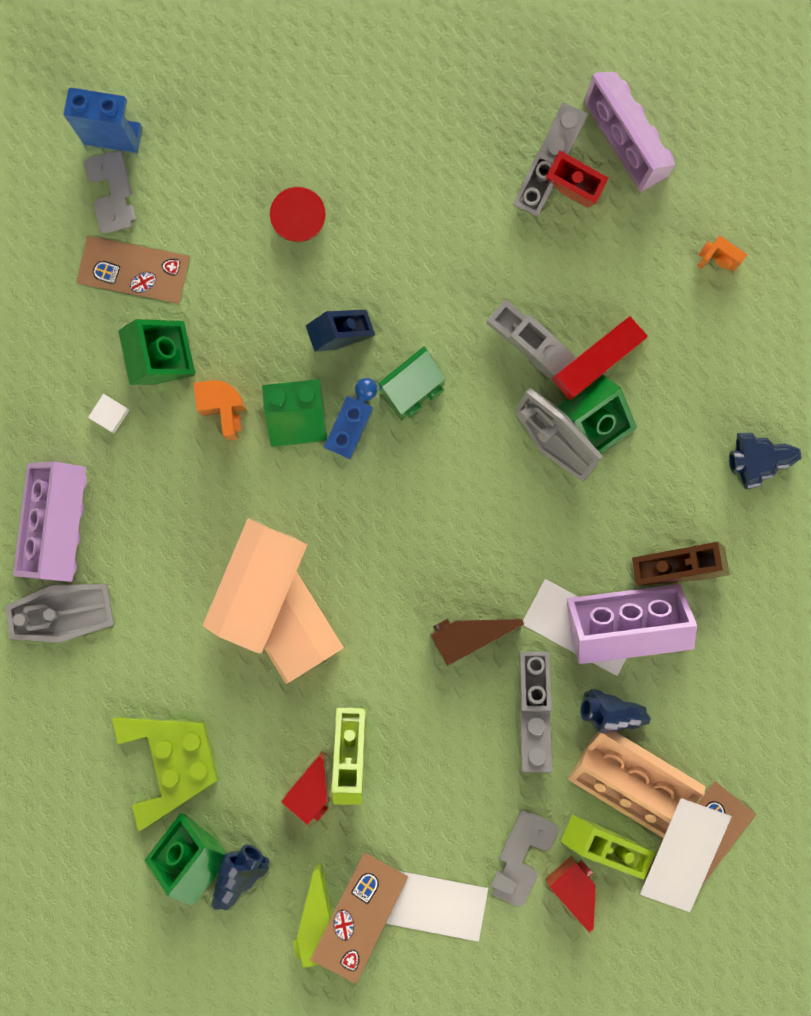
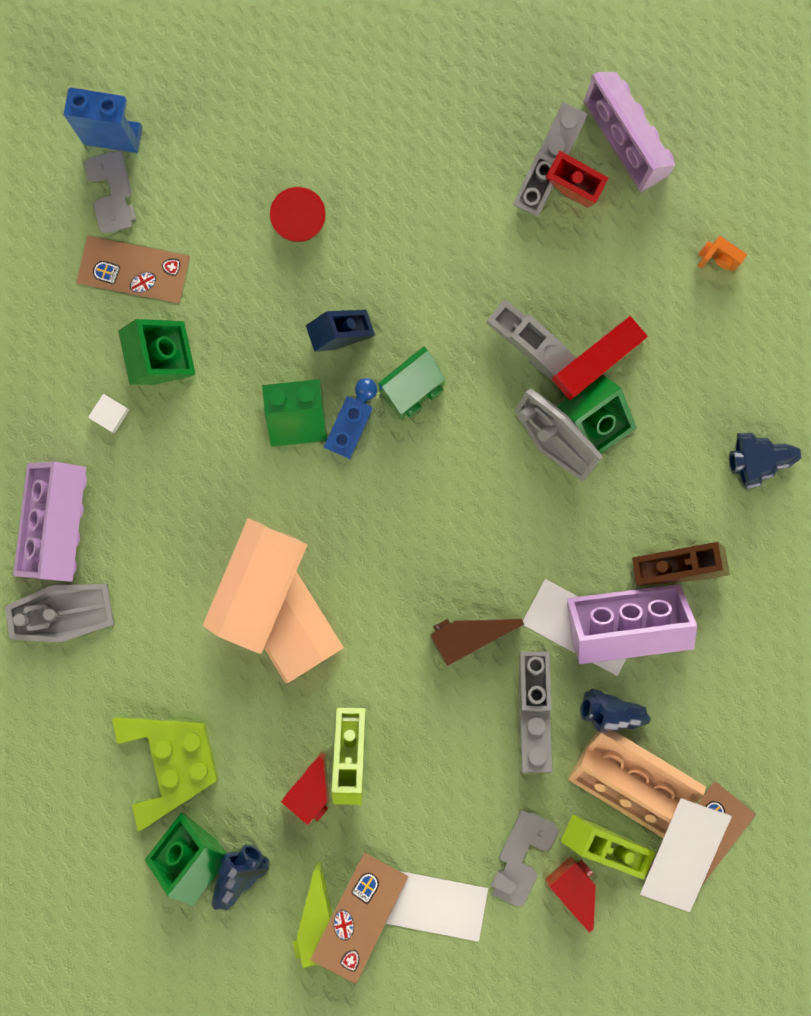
orange brick [193,380,247,440] -> none

